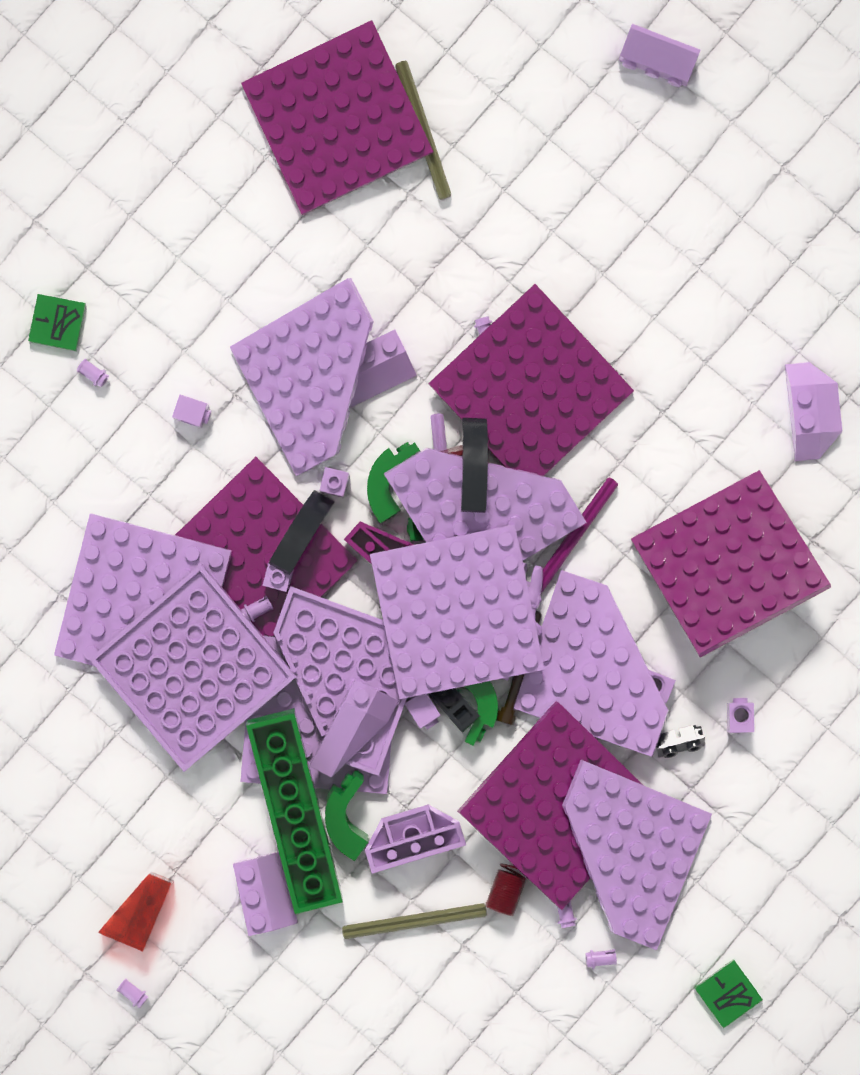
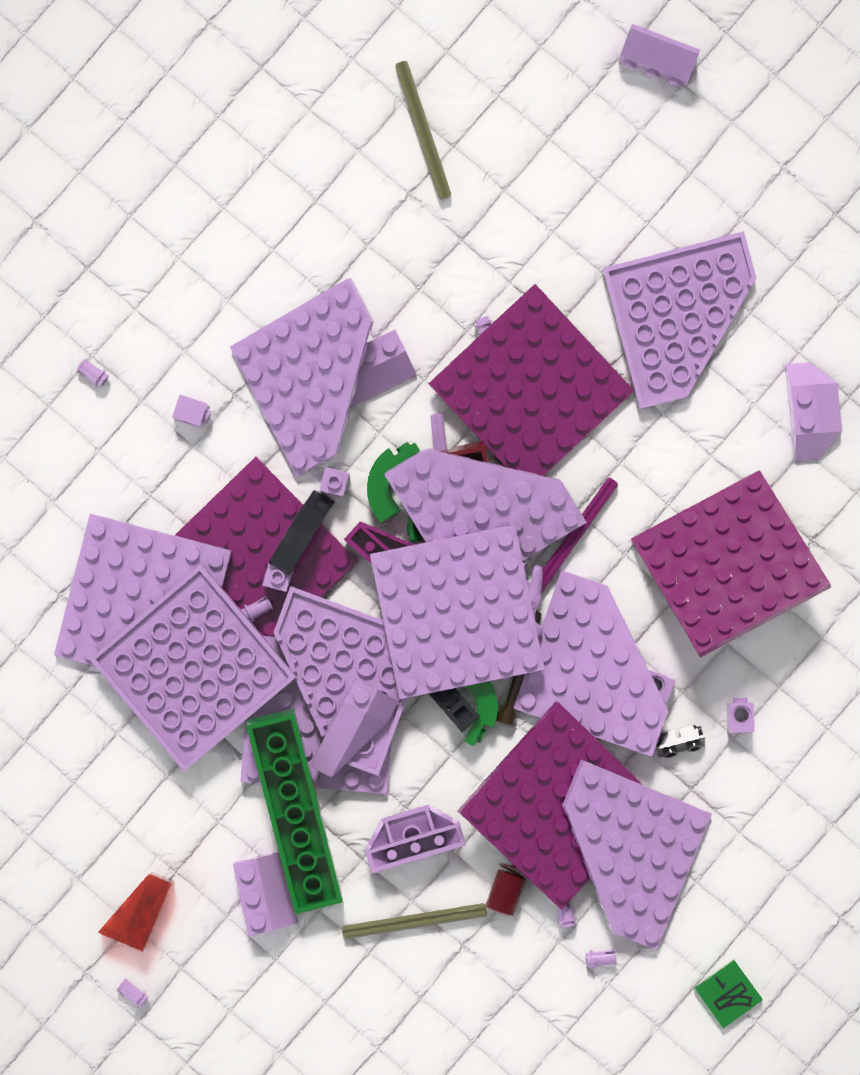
green tile [28,294,86,352] -> none
magenta plate [241,20,434,215] -> none
green arch [325,769,369,861] -> none
lavender brick [405,694,441,730] -> none
black slope [461,418,488,513] -> none
none -> lavender plate [602,231,756,410]

